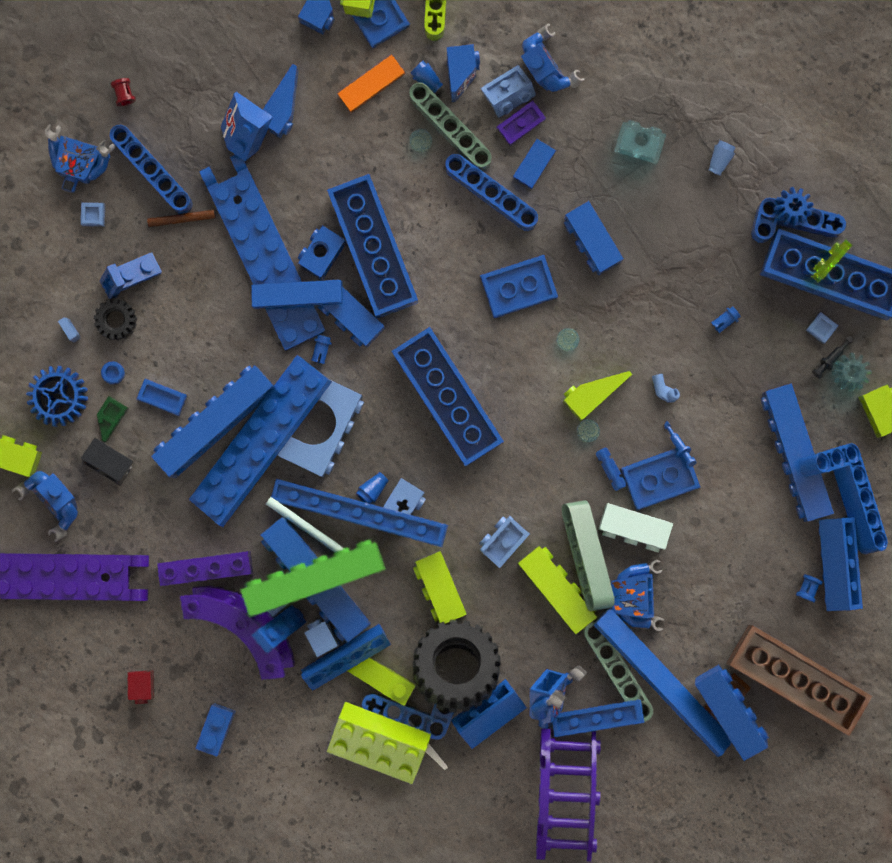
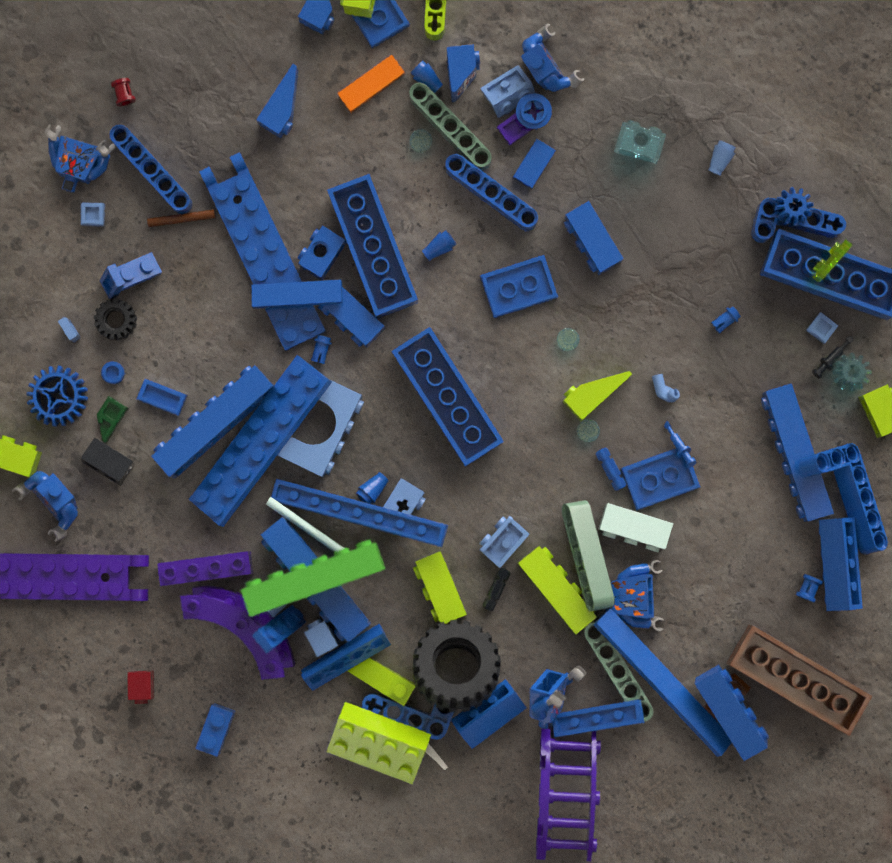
blue slope [221,92,273,161] -> none
none -> blue cone [422,230,457,261]
none -> black axle [483,568,511,611]
none -> blue gear [516,93,552,130]

